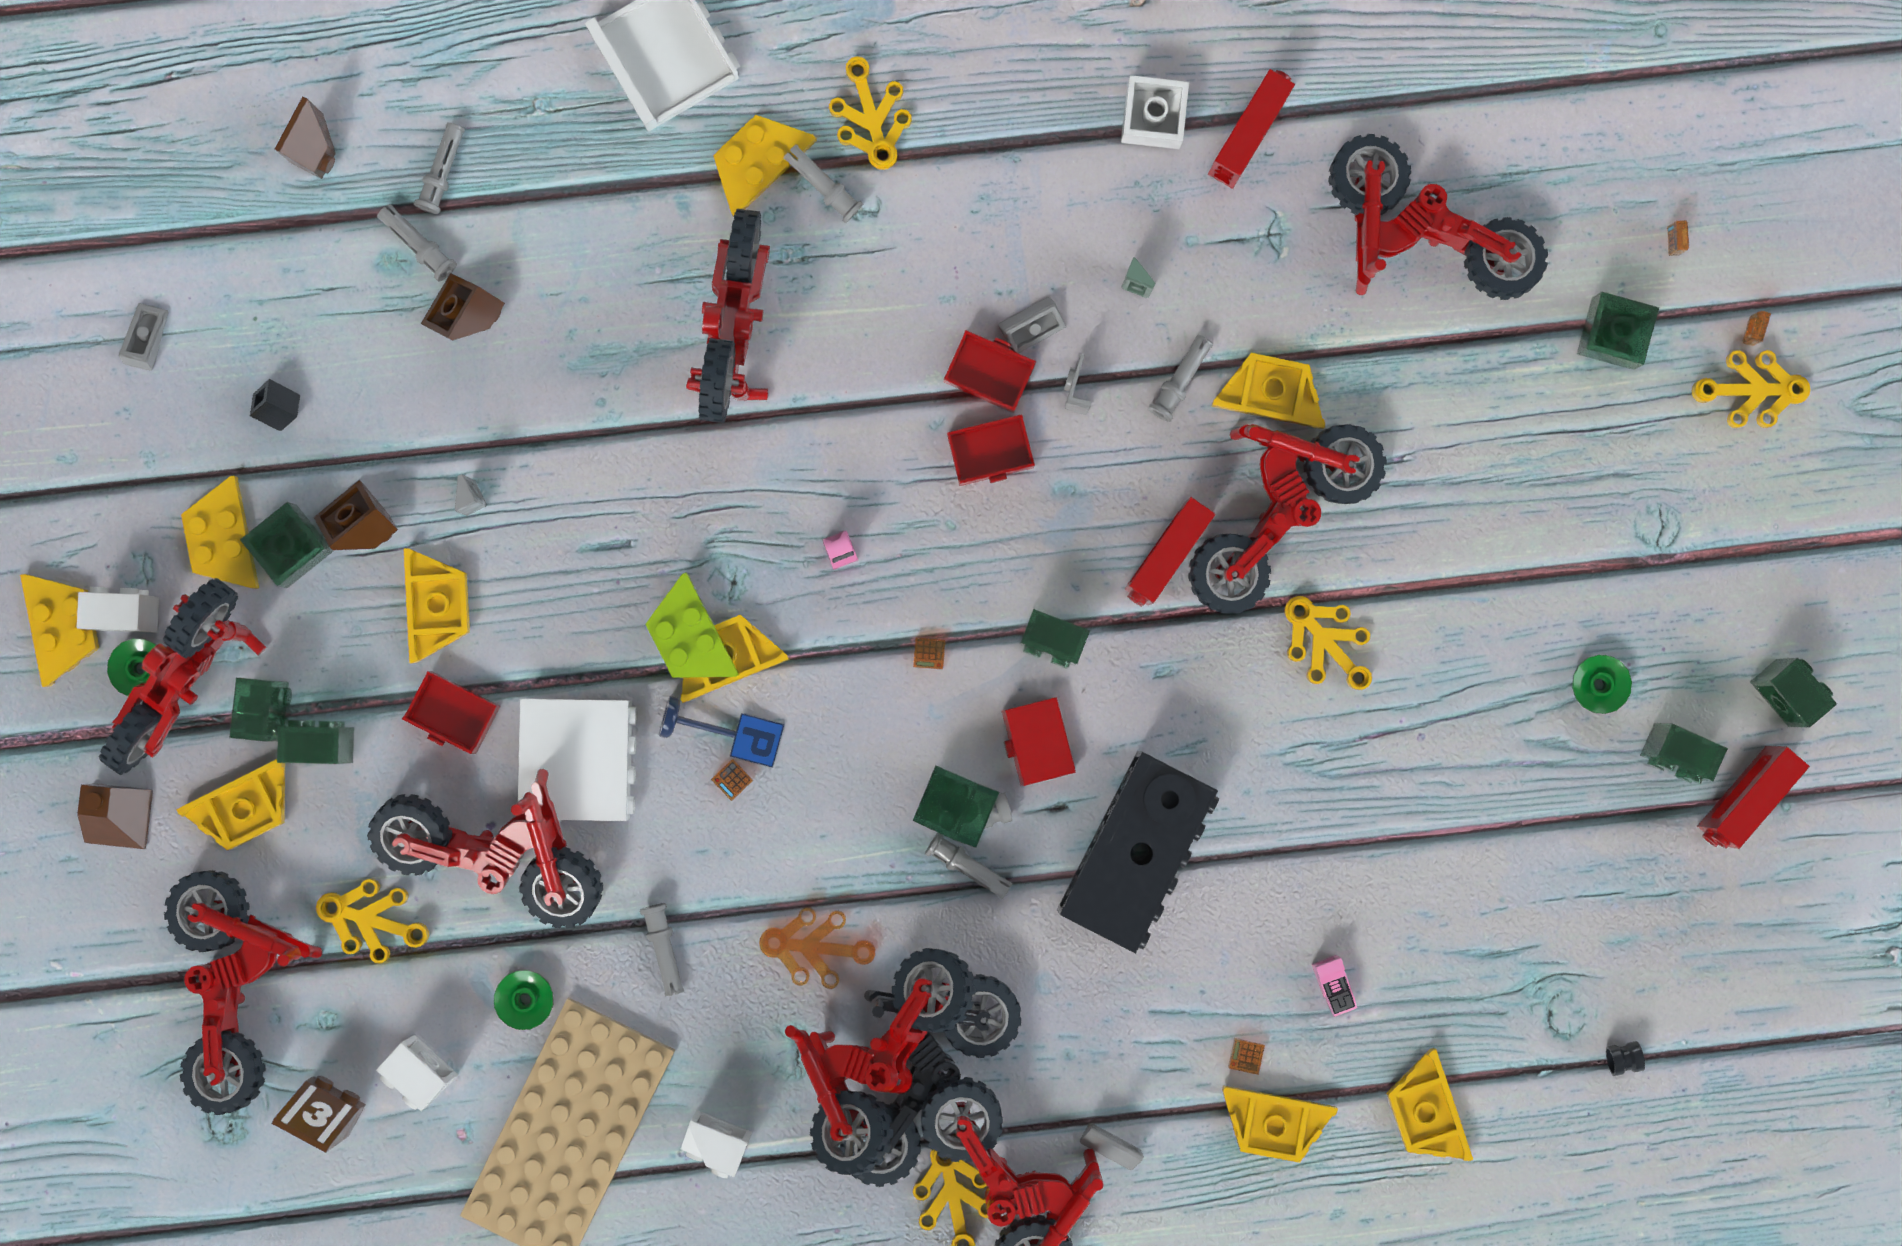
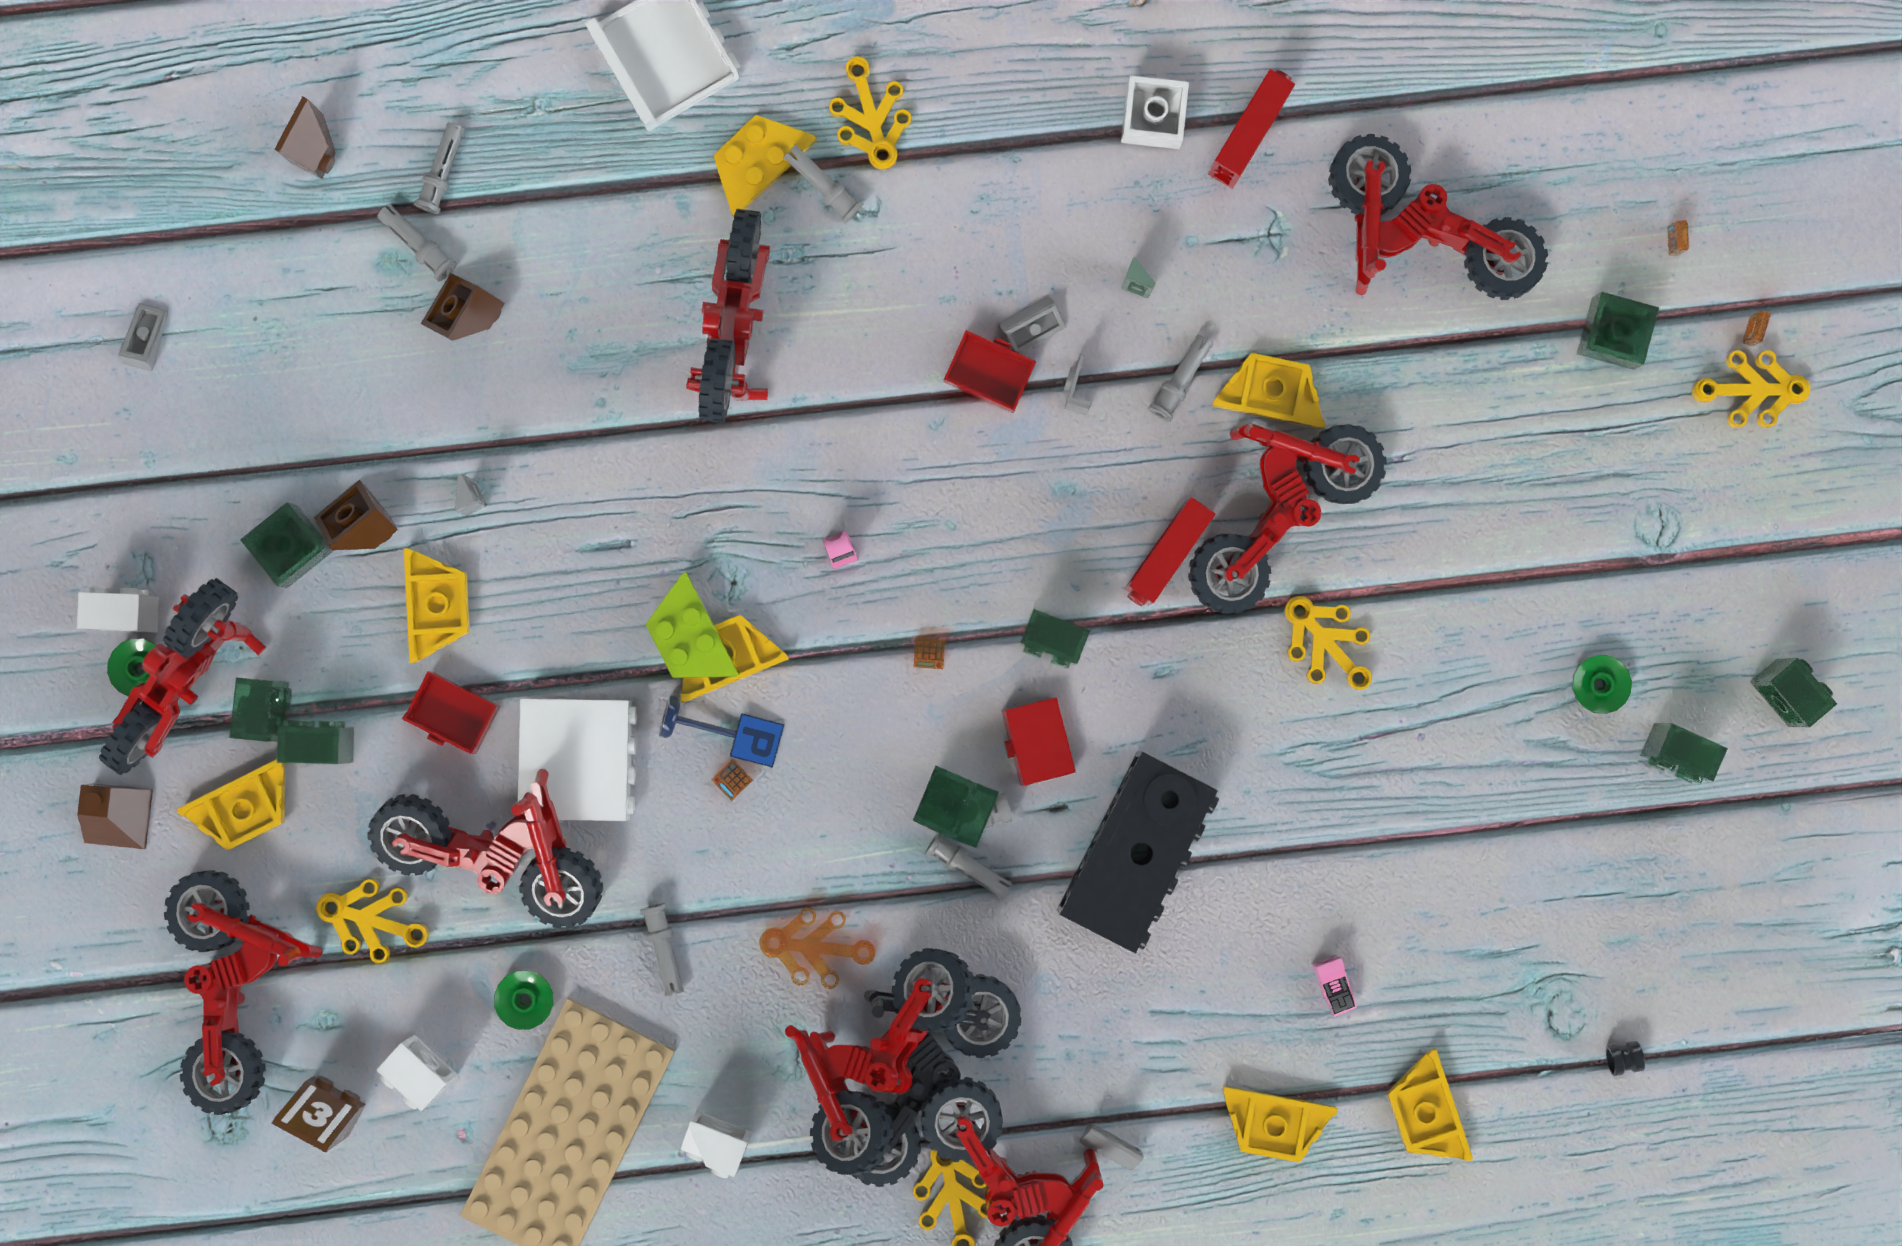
yellow wing [20,574,99,687] -> none
yellow wing [181,476,259,589] -> none
black panel [250,379,300,431] -> none
red container [947,414,1035,486] -> none
clear orange tile [1228,1038,1265,1075] -> none
red piece [1697,746,1810,849] -> none

